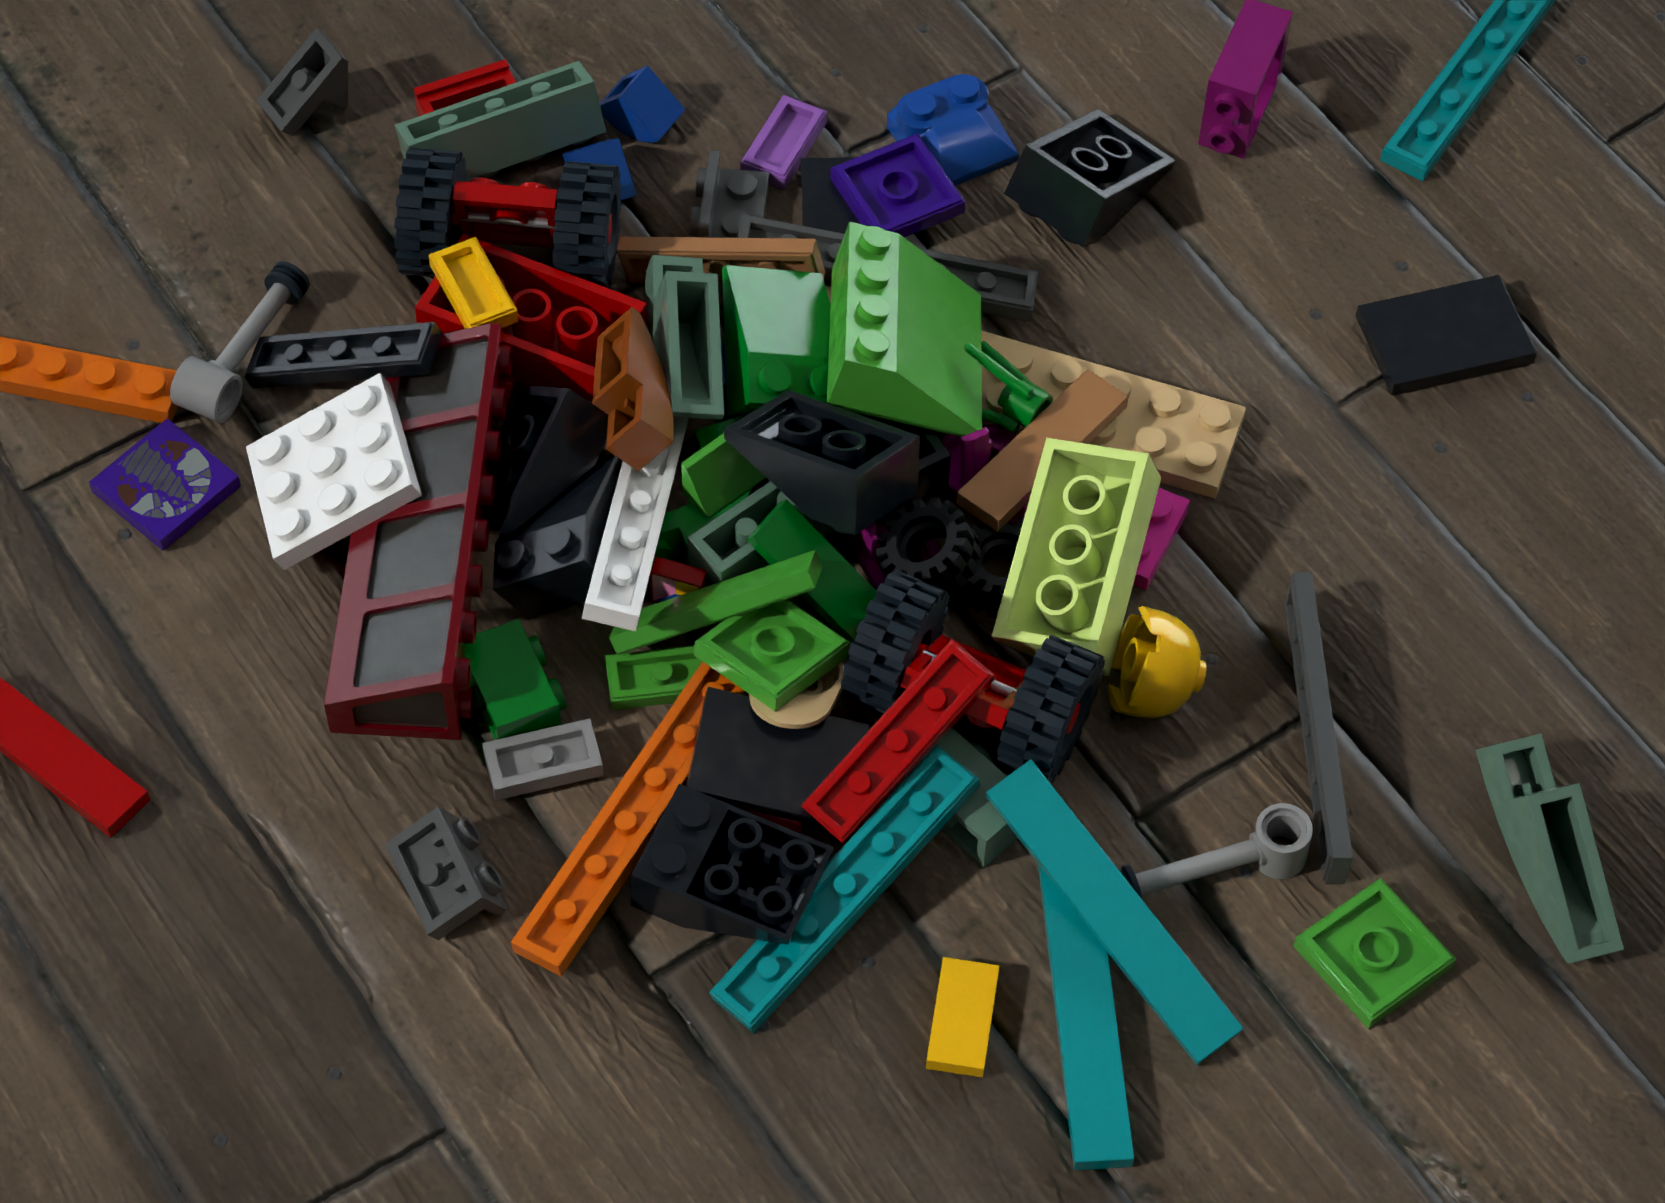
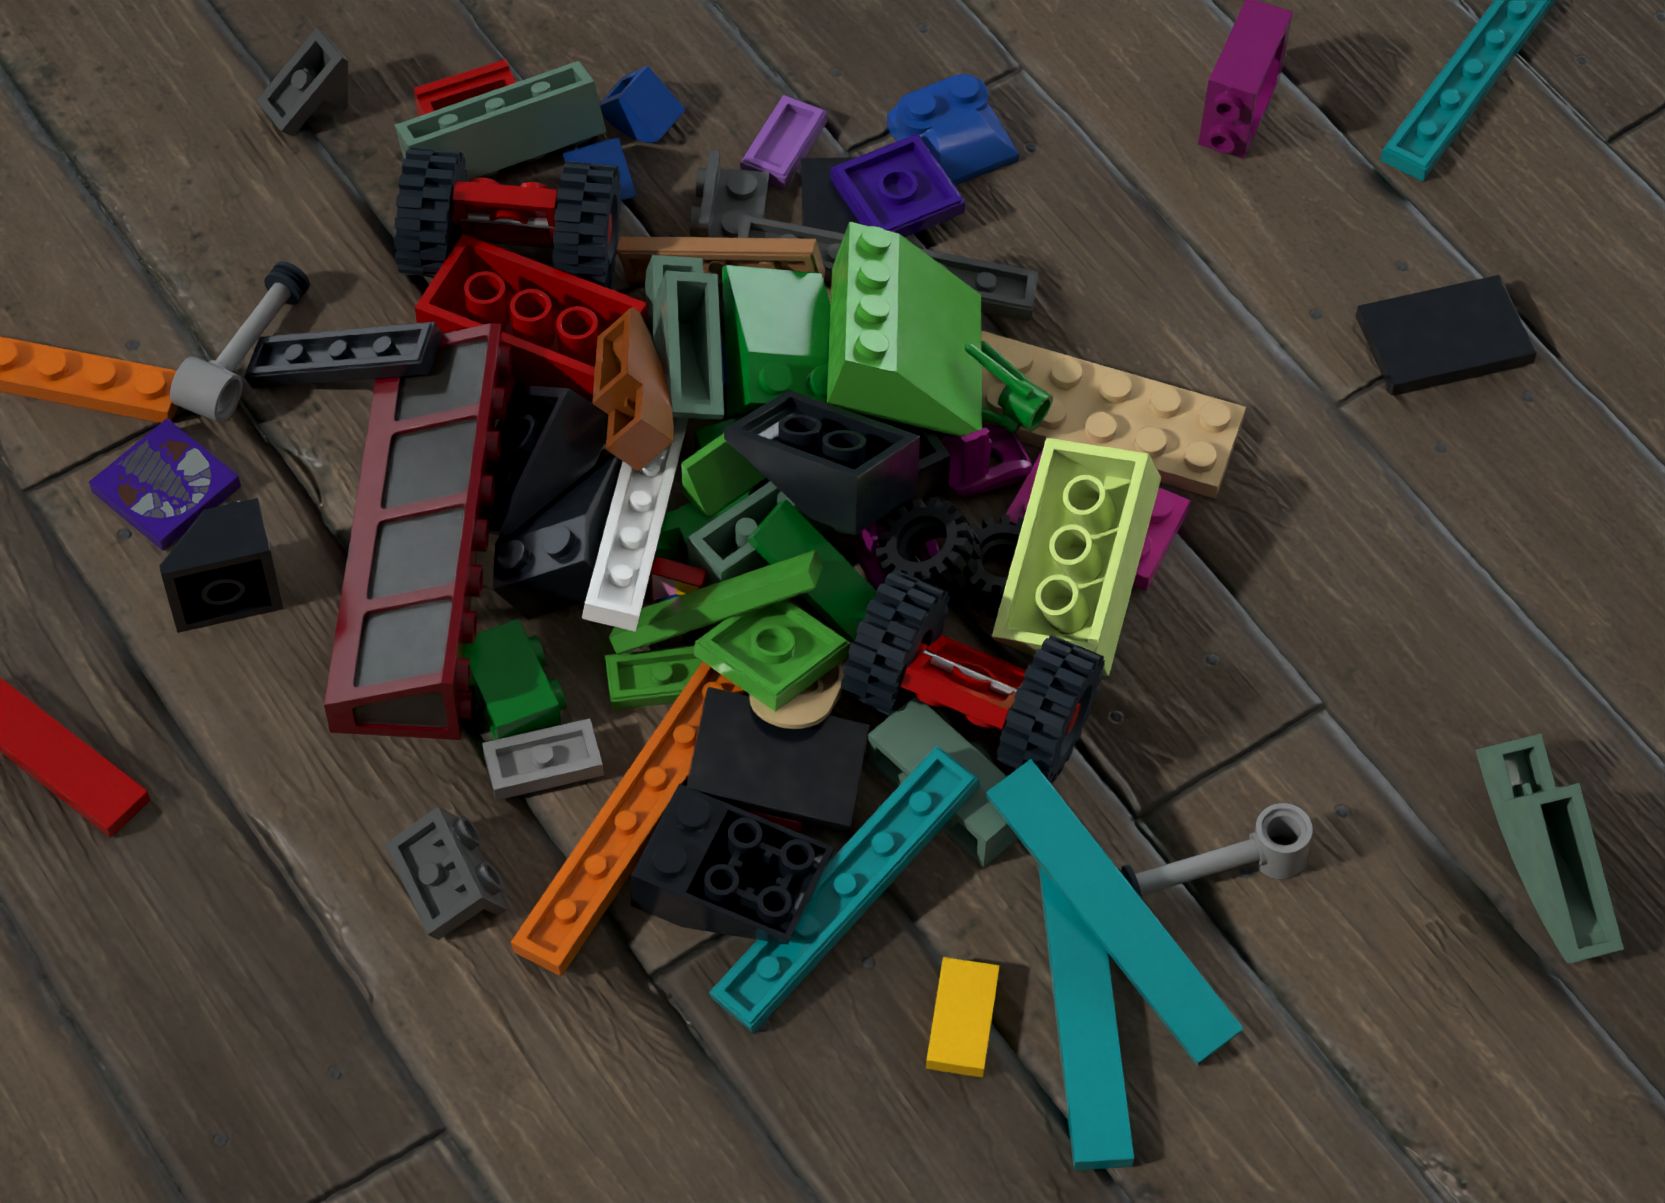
white plate [246,373,422,570] -> none
yellow tile [428,237,519,329] -> none
red tile [801,639,995,845] -> none
medium nougat tile [956,369,1129,532] -> none
black slope [1004,109,1176,247] -> none
yellow cylinder [1109,606,1207,718] -> none
dark grey tile [1284,572,1353,885] -> none
bright green tile [1293,878,1457,1029] -> none
none -> black slope [159,498,284,633]

